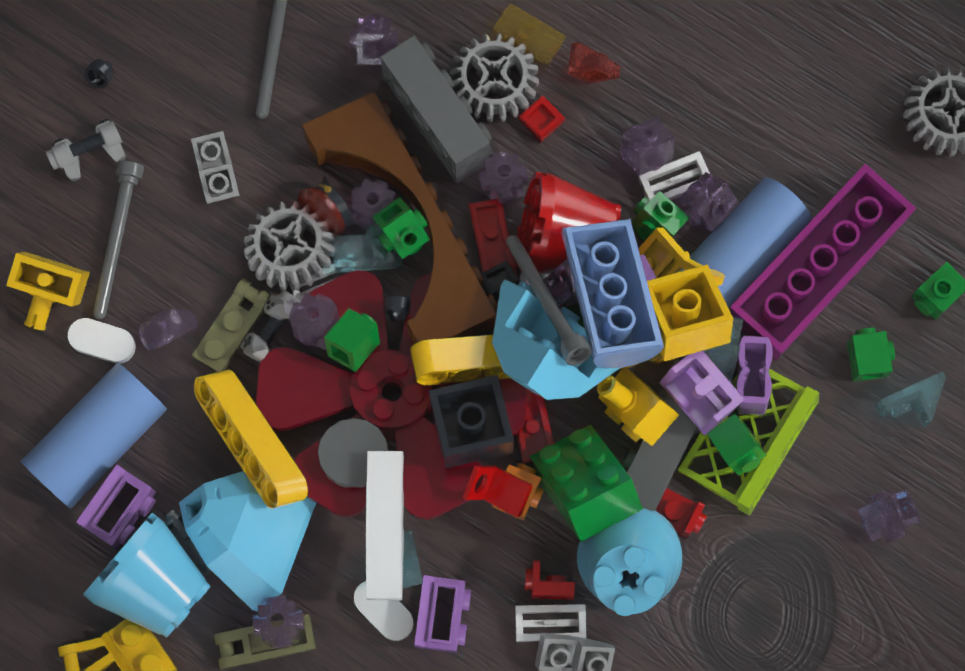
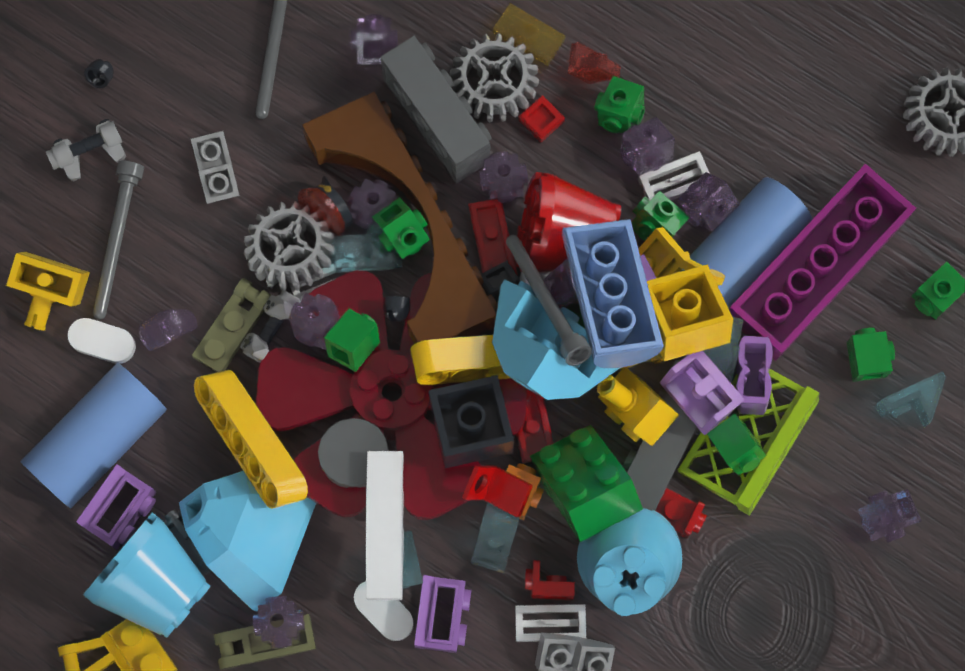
none -> clear light blue slope [471,502,520,573]
none -> green brick [594,76,645,135]

